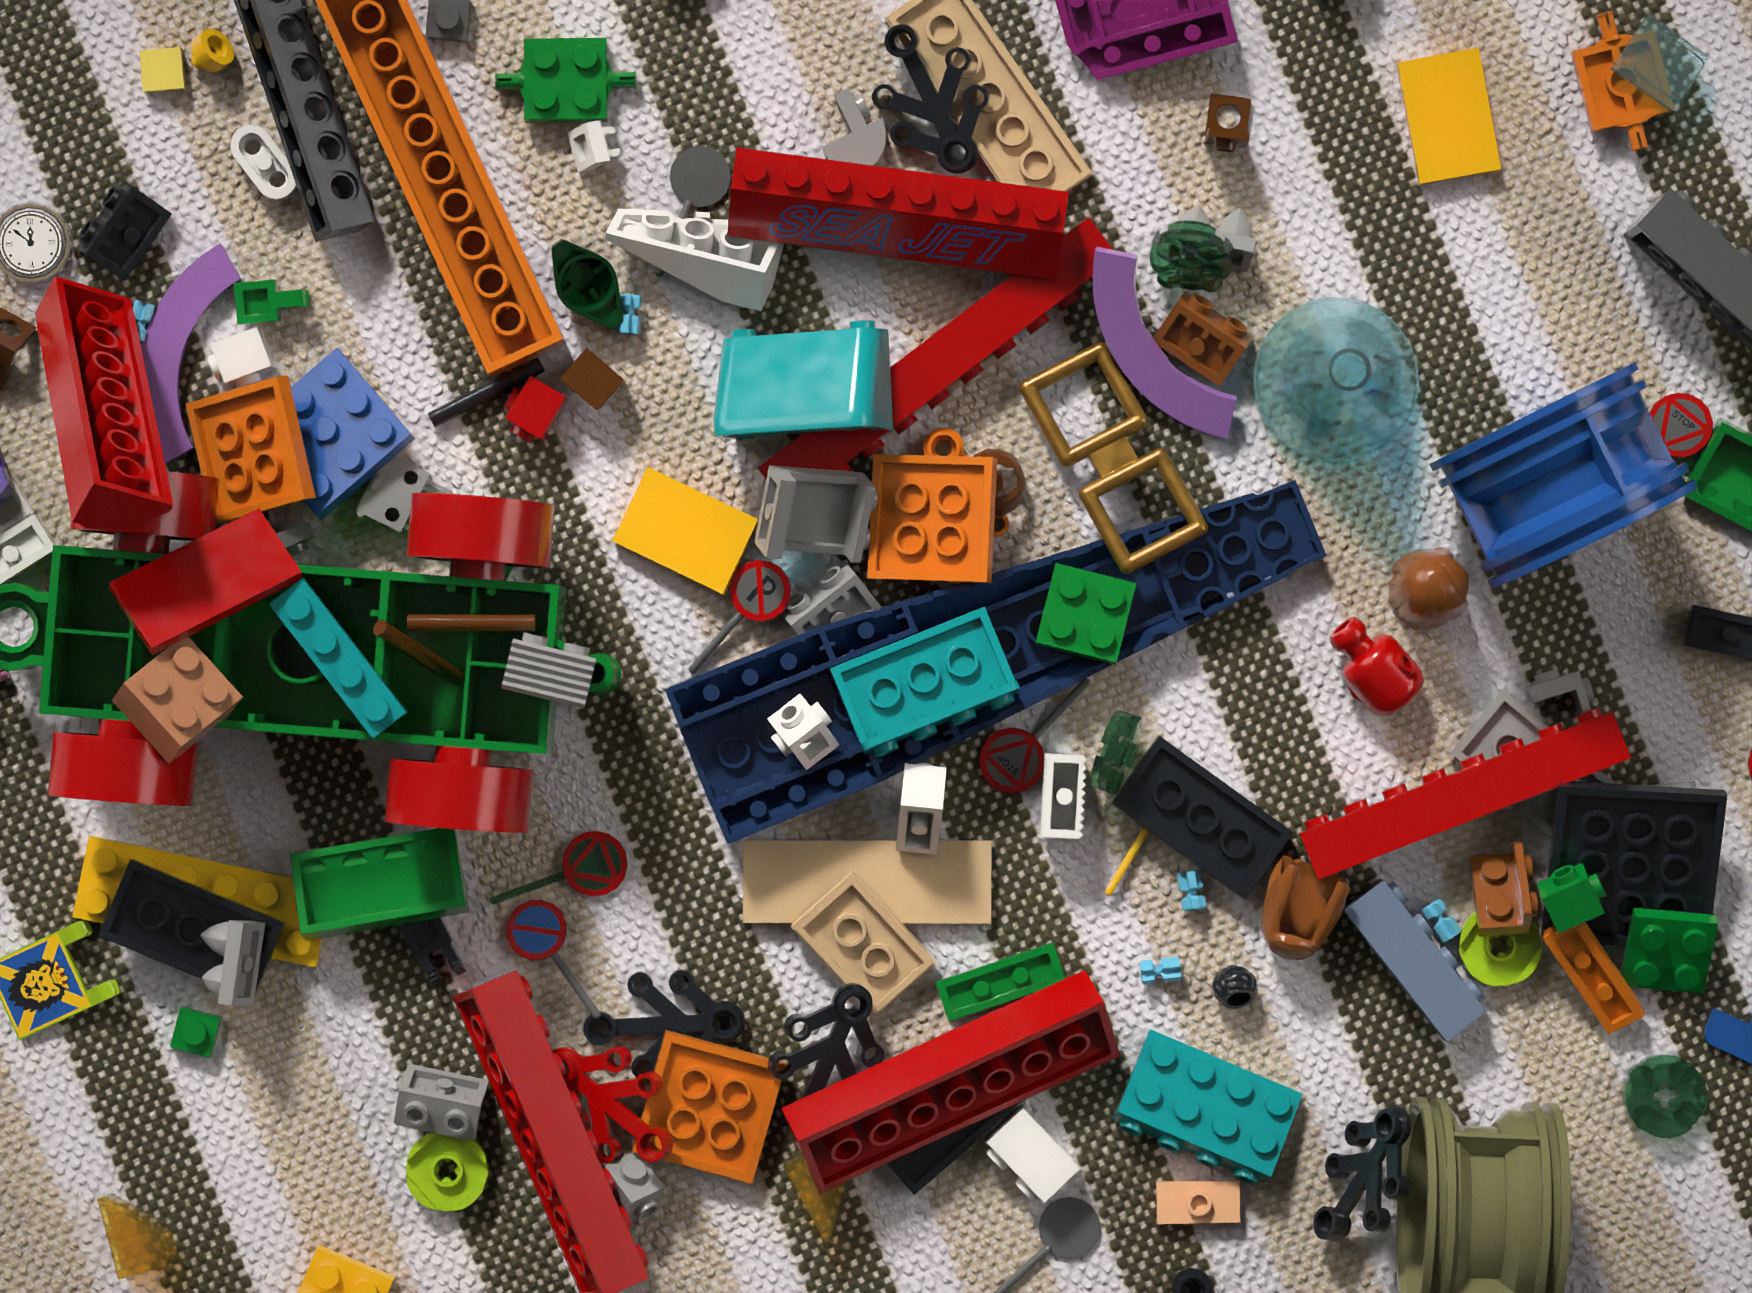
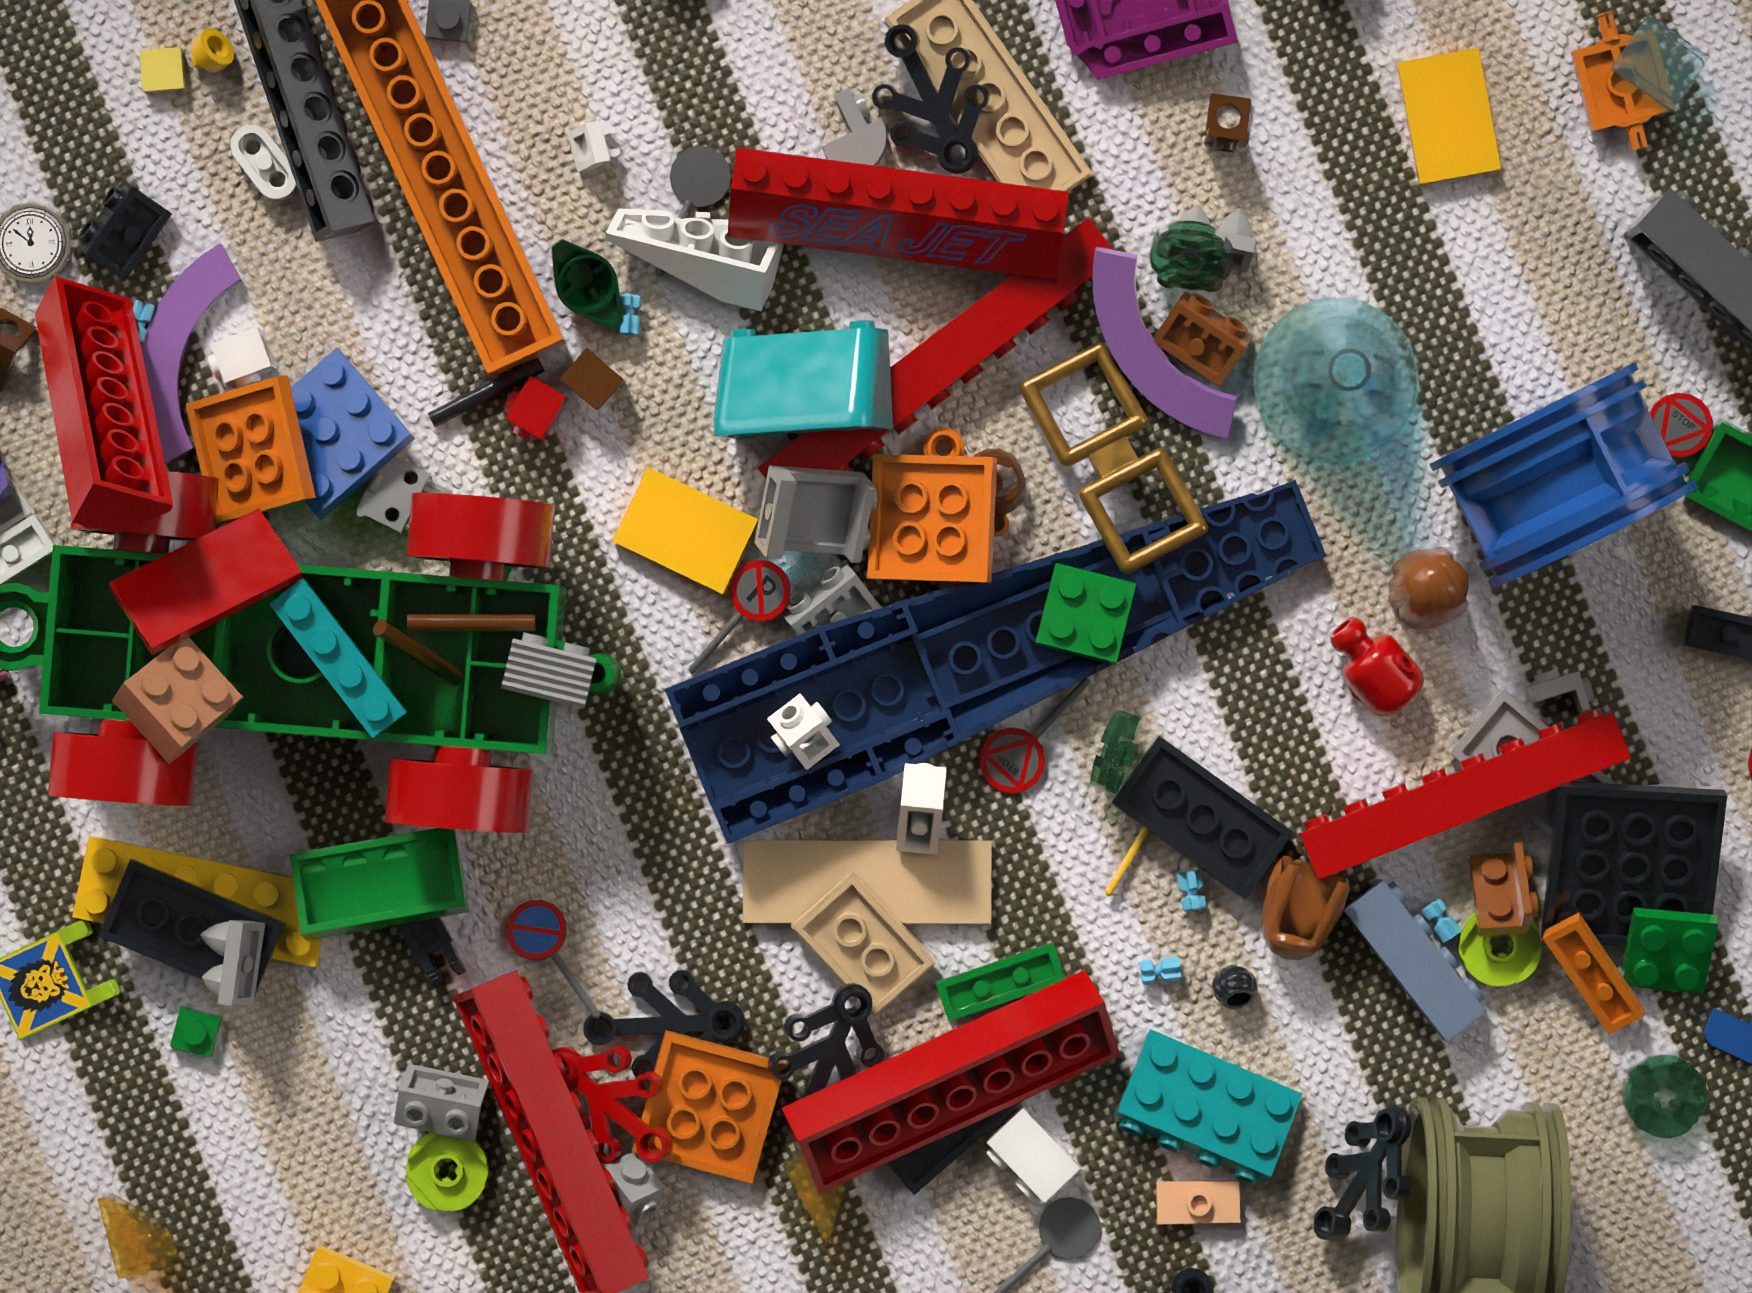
green plate [234,279,310,325] -> none
dark grey plate [277,521,316,557] -> none
piece [489,831,628,905] -> none
green plate [495,38,636,123] -> none
teal bracket [830,607,1020,757] -> none
white brick [1040,753,1087,839] -> none
green brick [1537,863,1607,934] -> none

